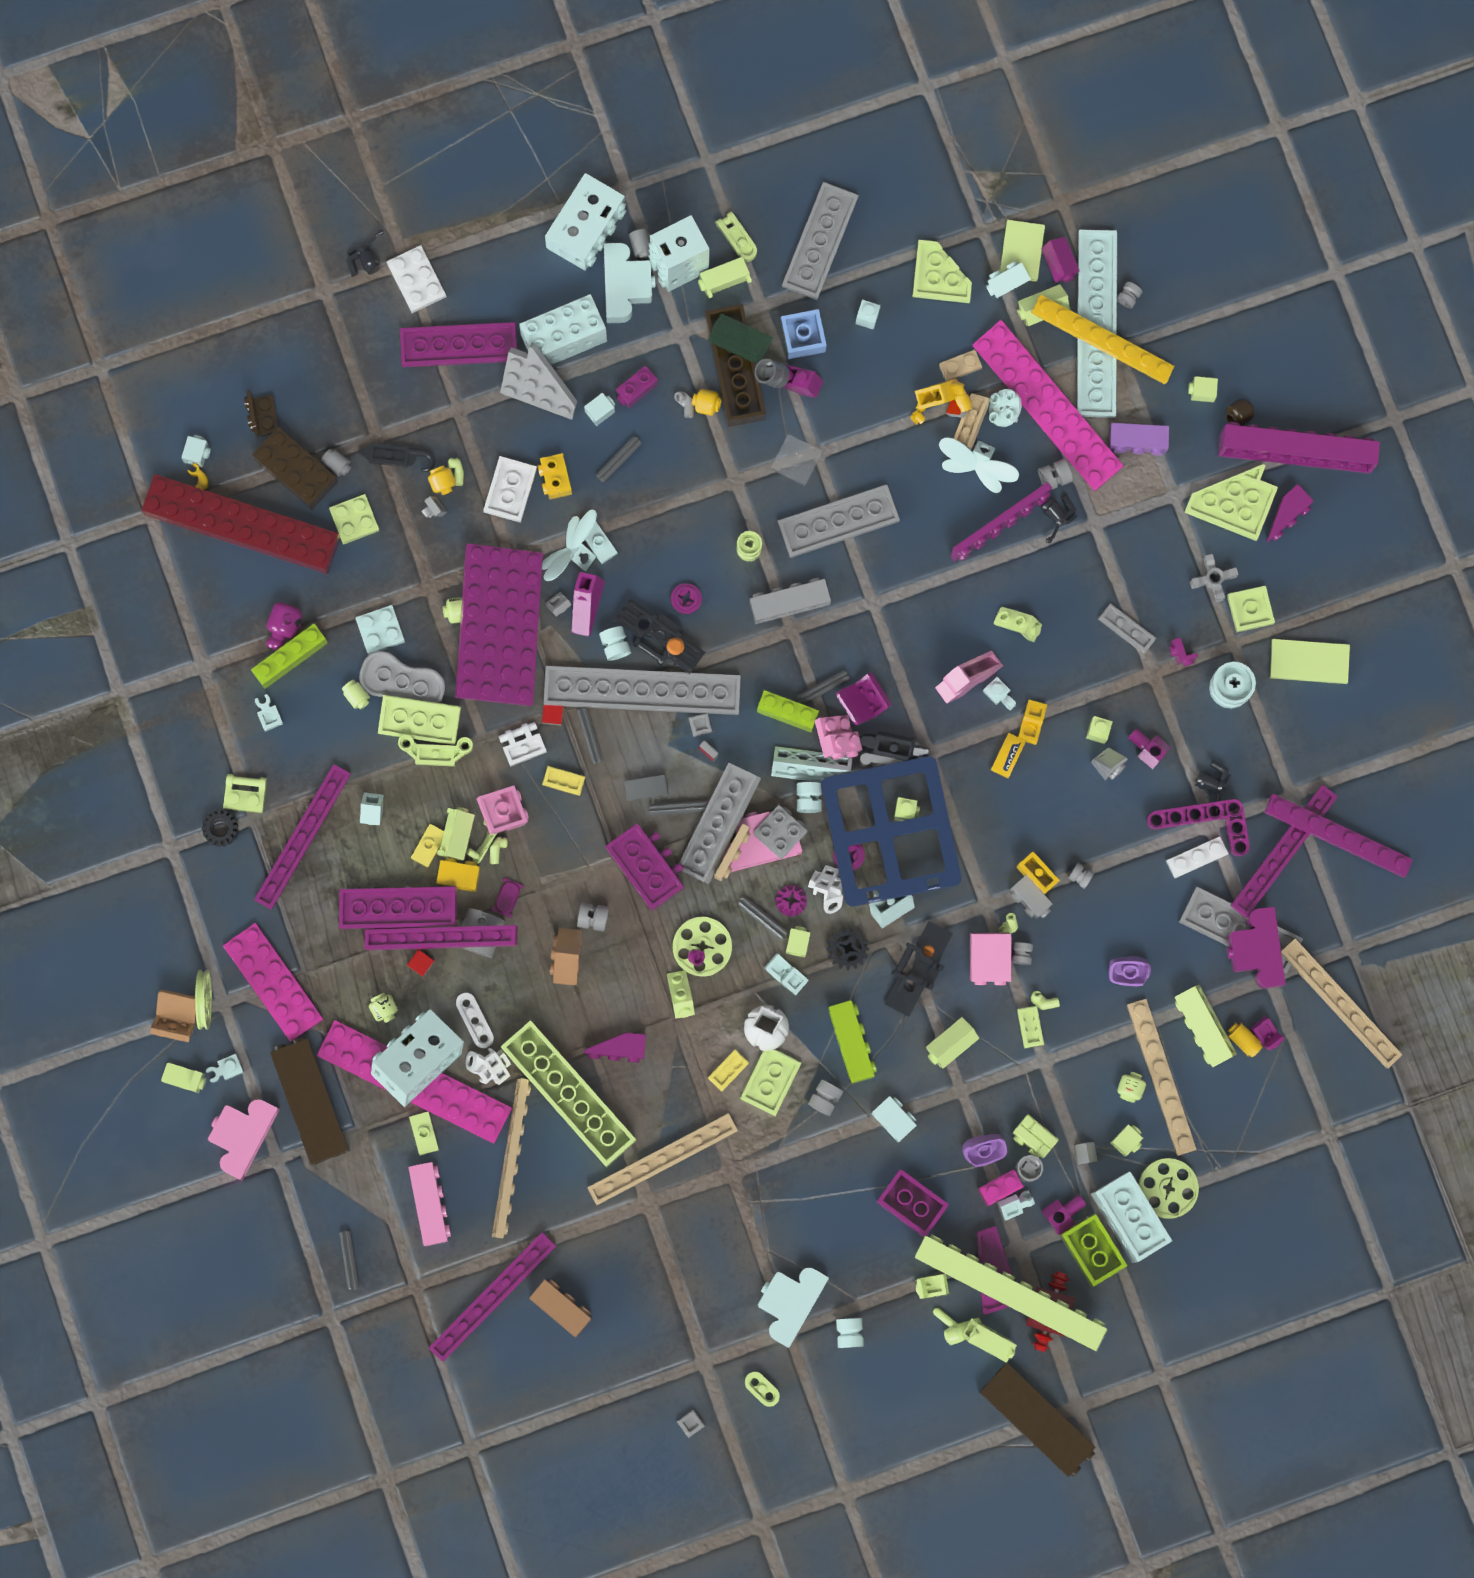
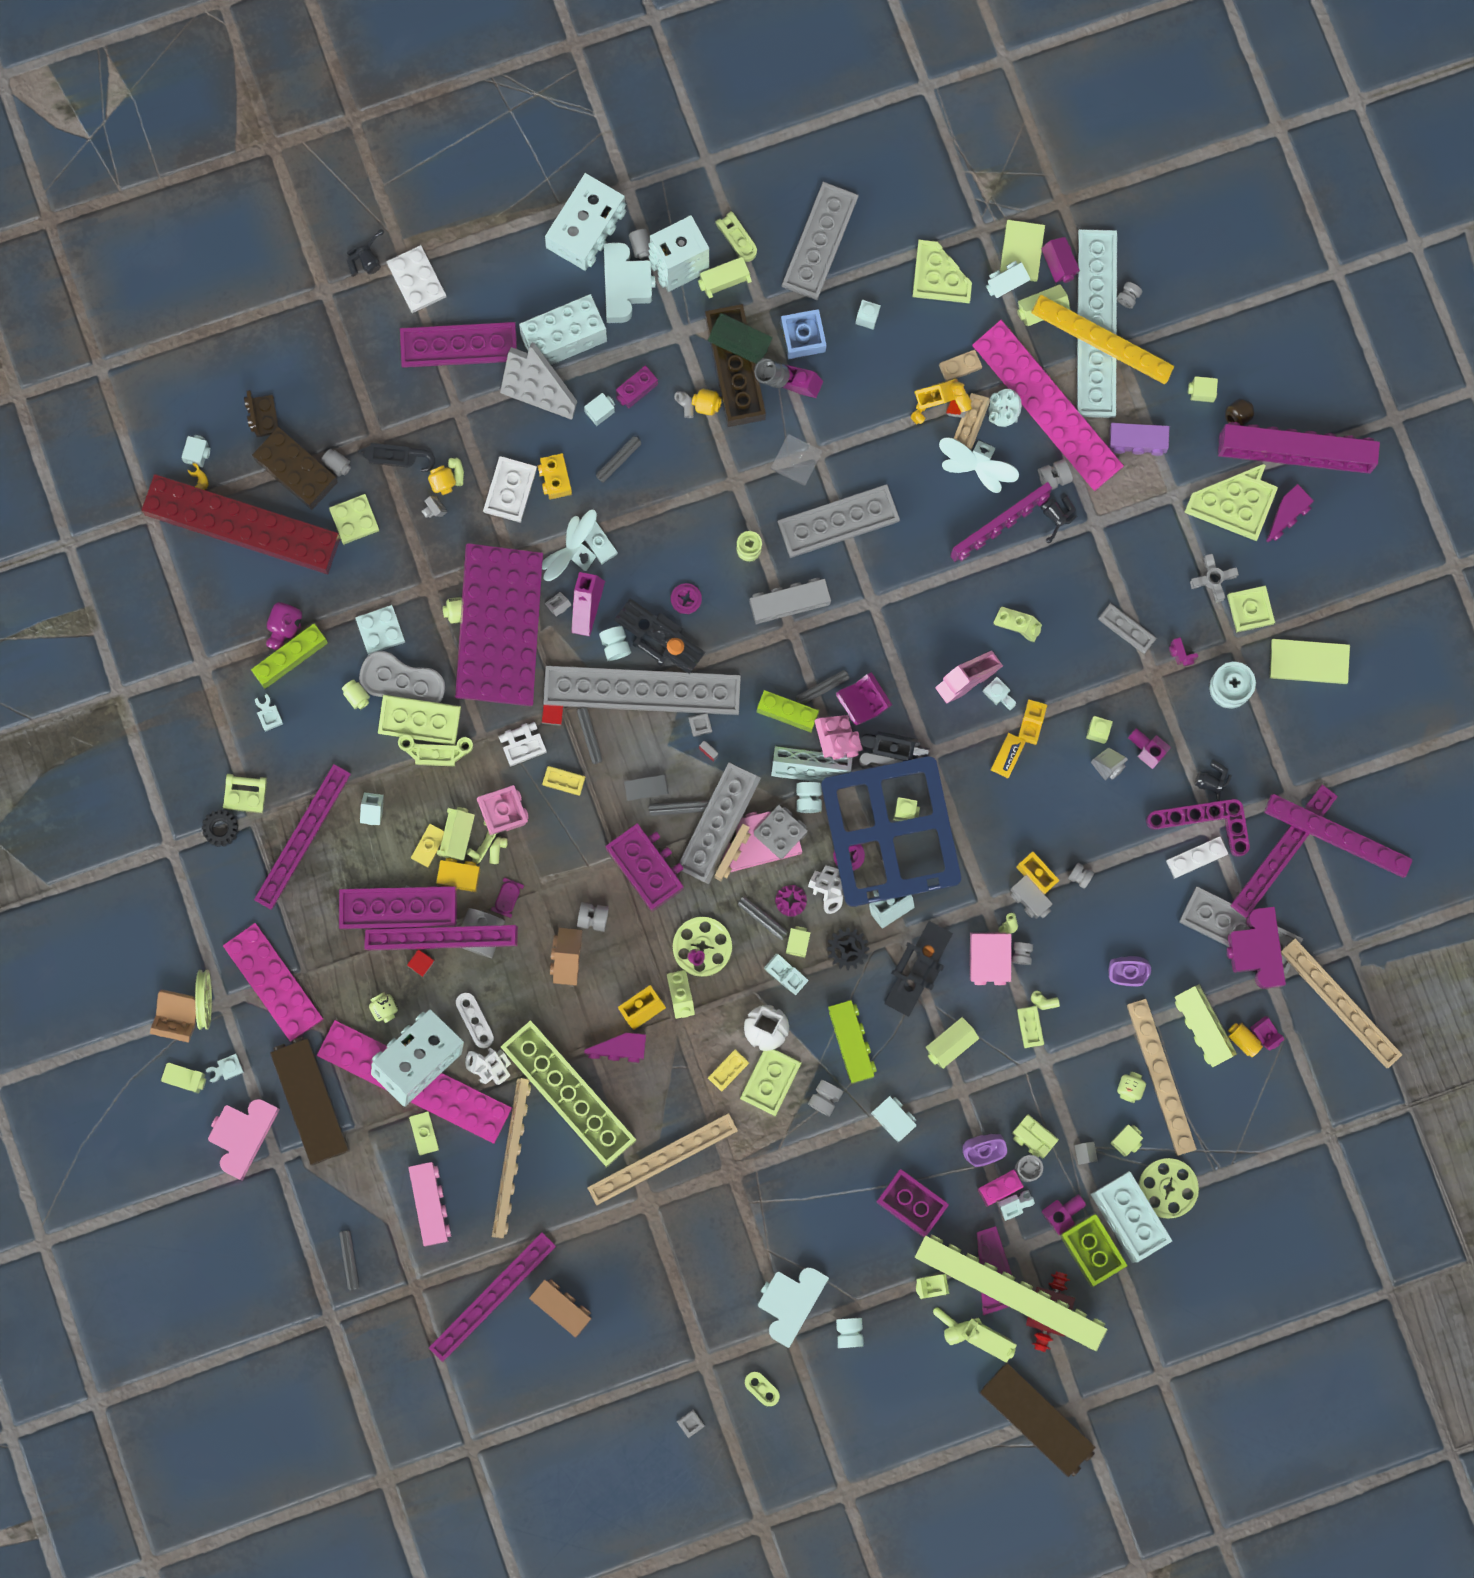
none -> yellow brick [618,985,666,1030]

